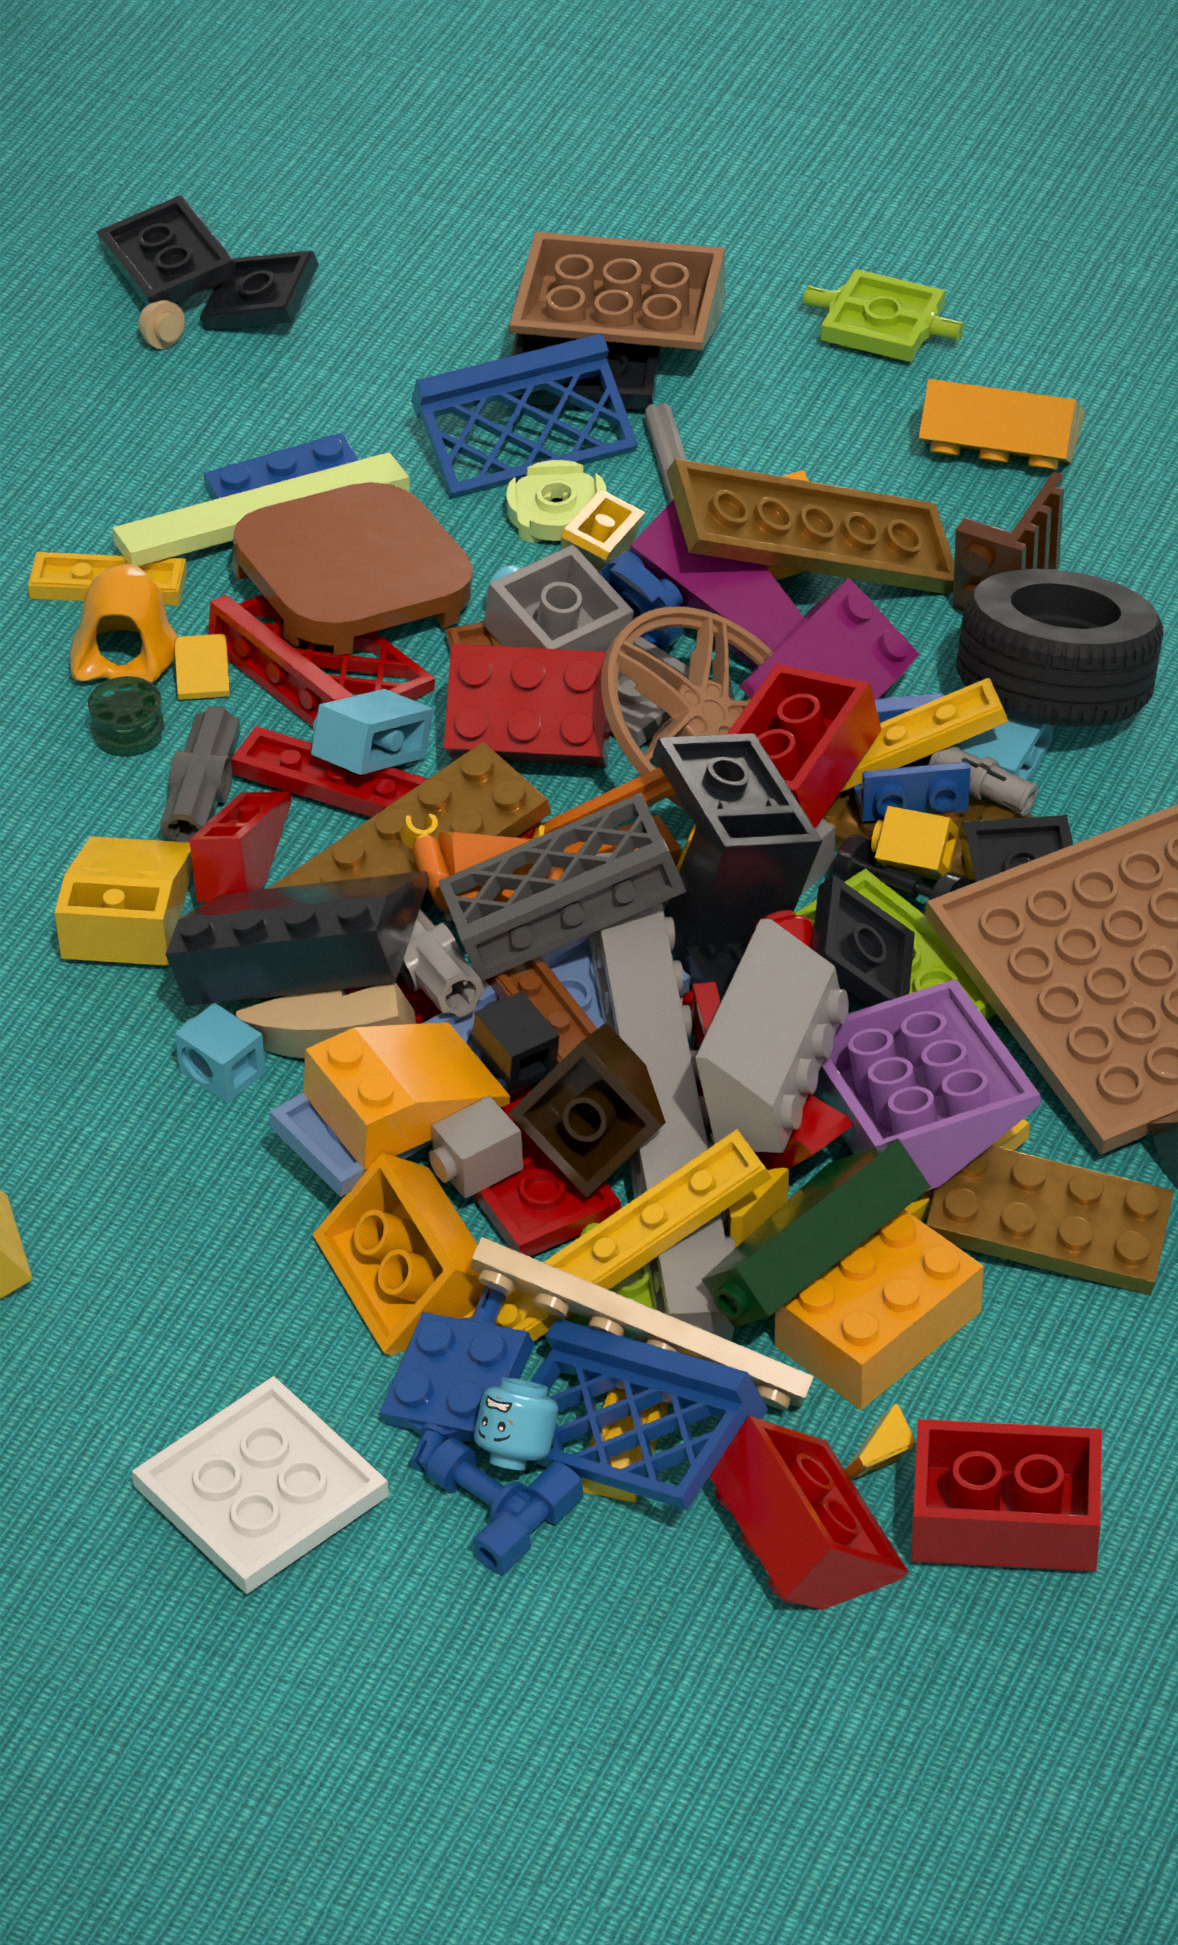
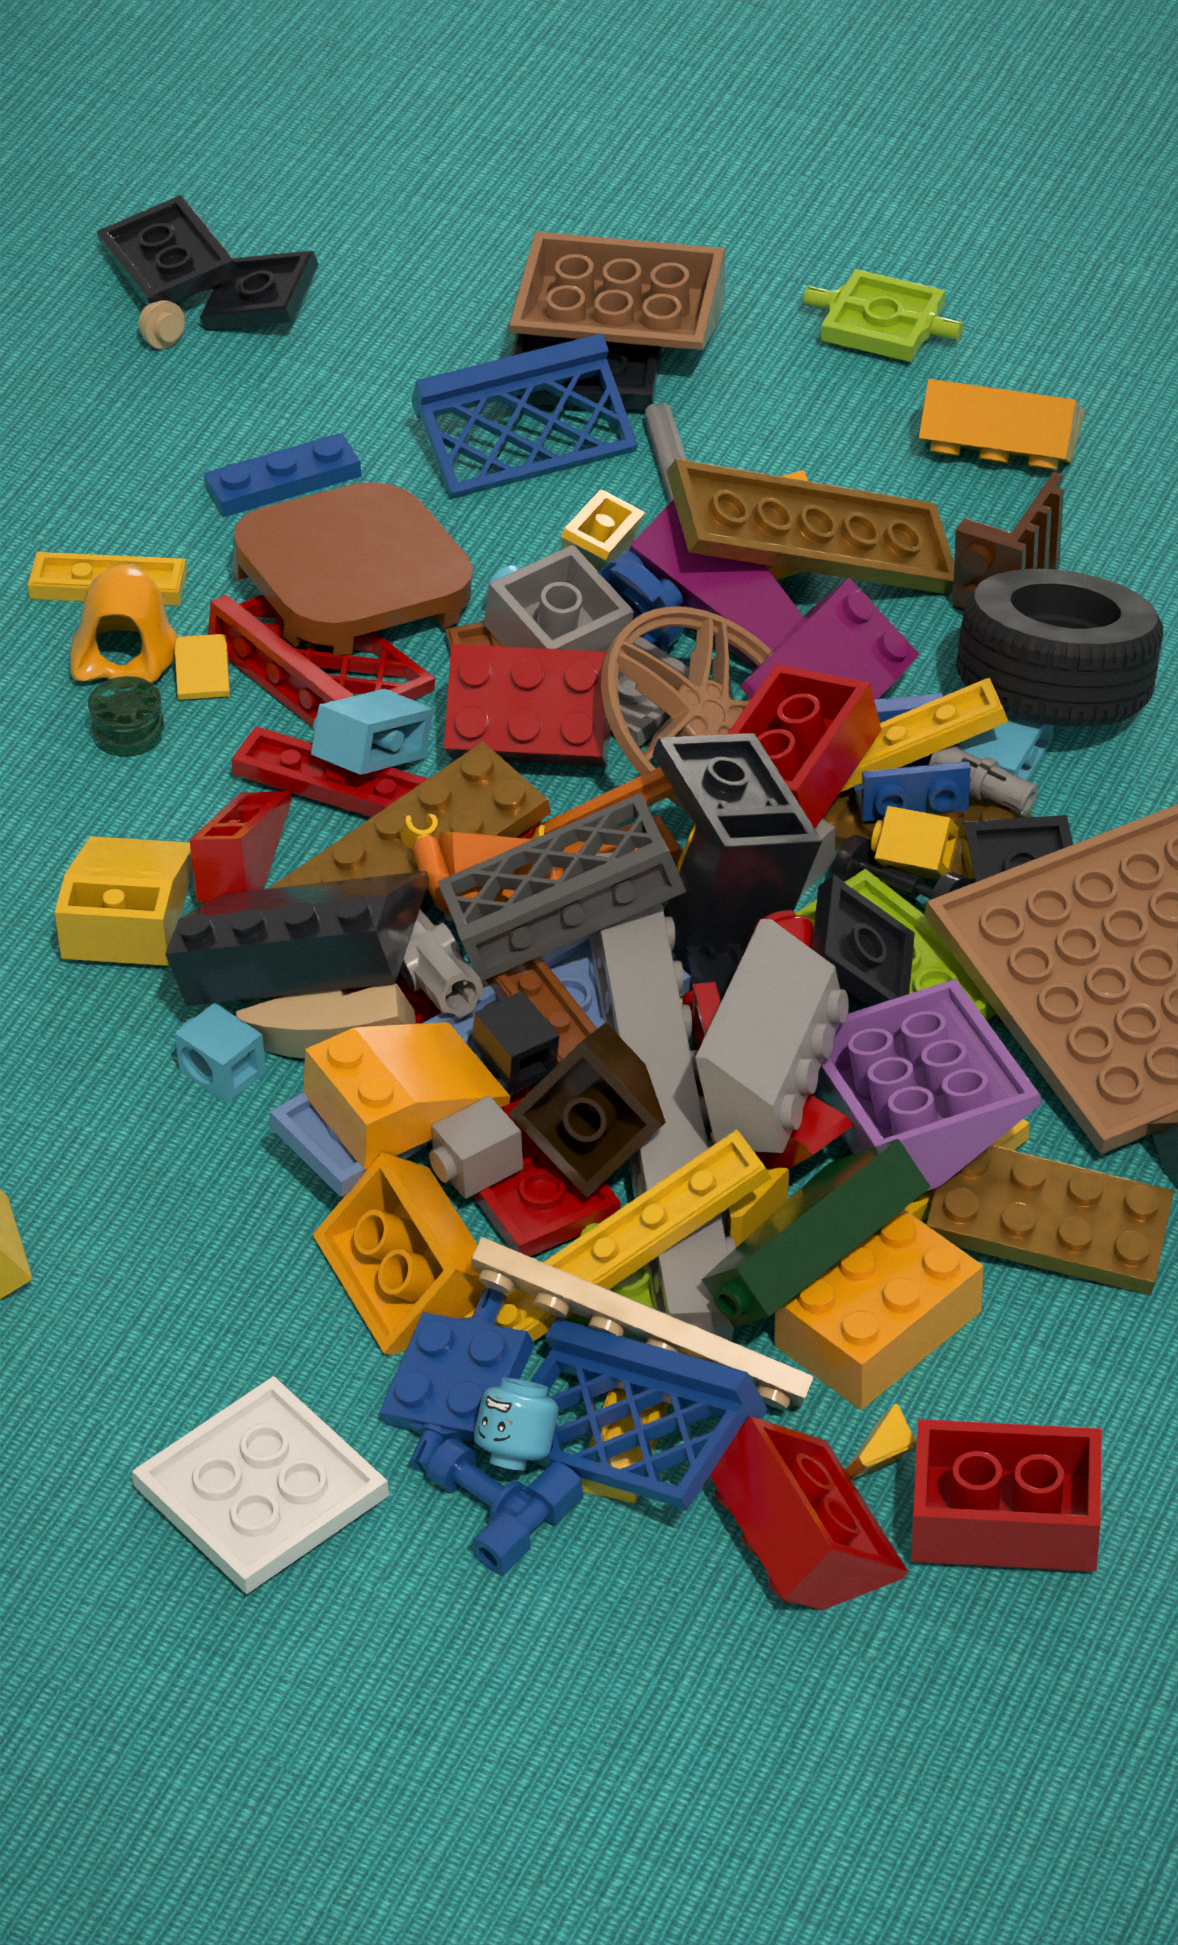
yellowish green tile [112,452,410,567] -> none
dark grey piece [160,706,241,842] -> none
yellowish green plate [506,460,607,543] -> none

